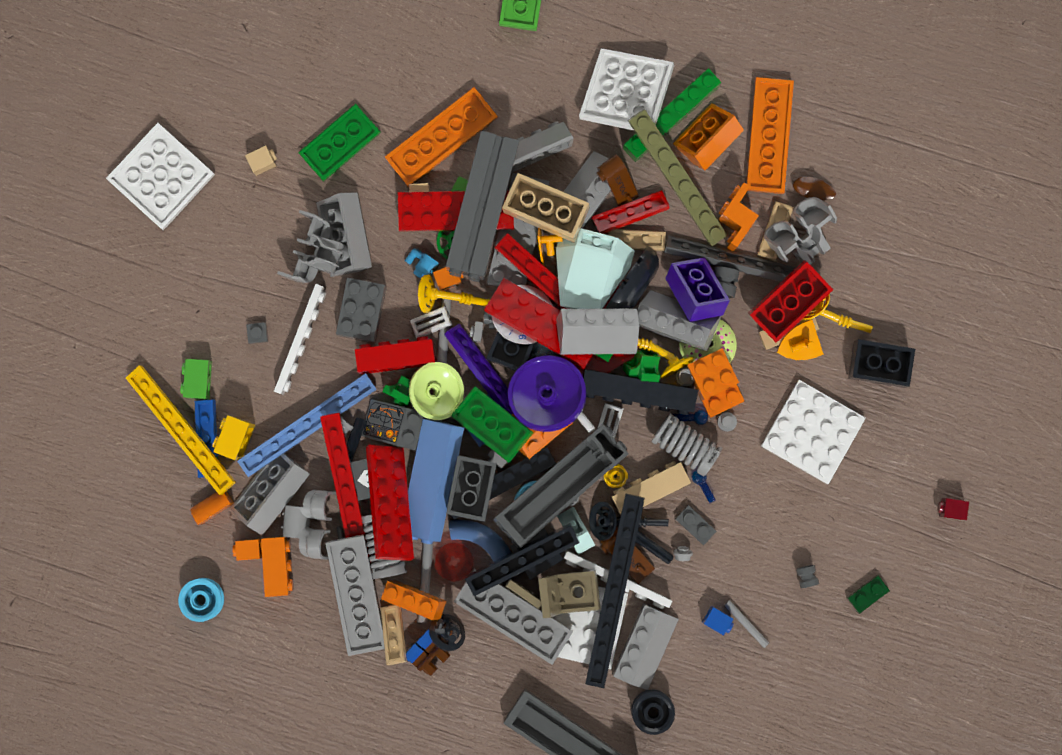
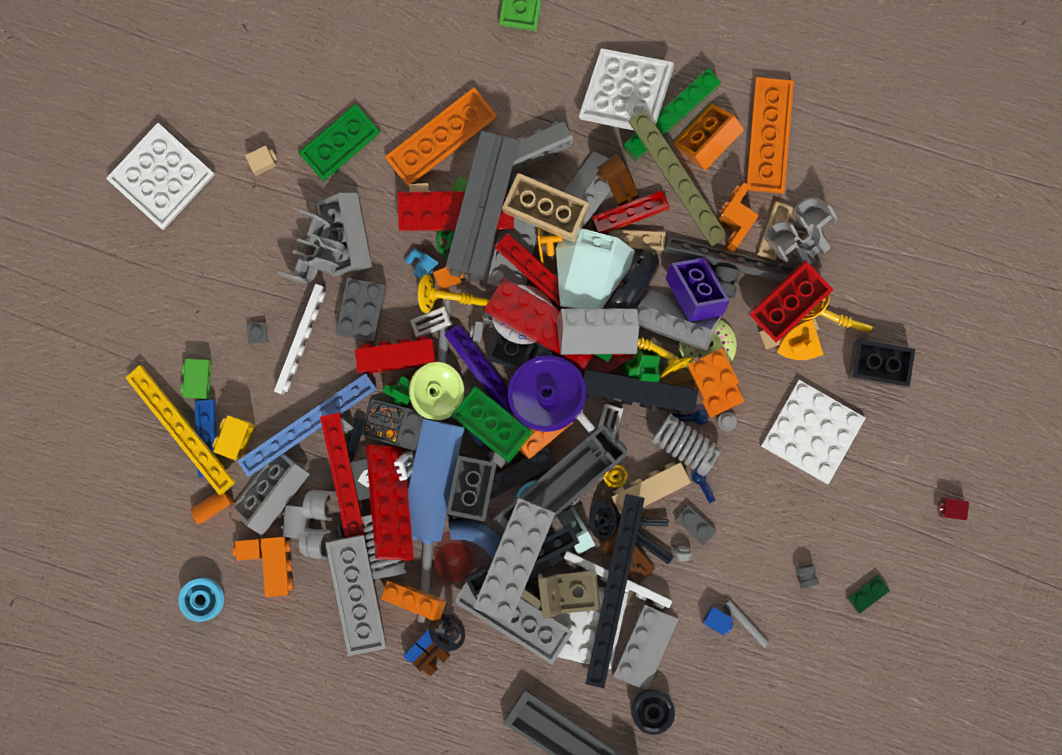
tan tile [380,605,407,665] -> none
light grey plate [676,367,694,387] -> none
reddish brown arm [793,177,836,200] -> none
none -> white tile [394,450,415,481]
none -> light grey plate [473,498,555,623]

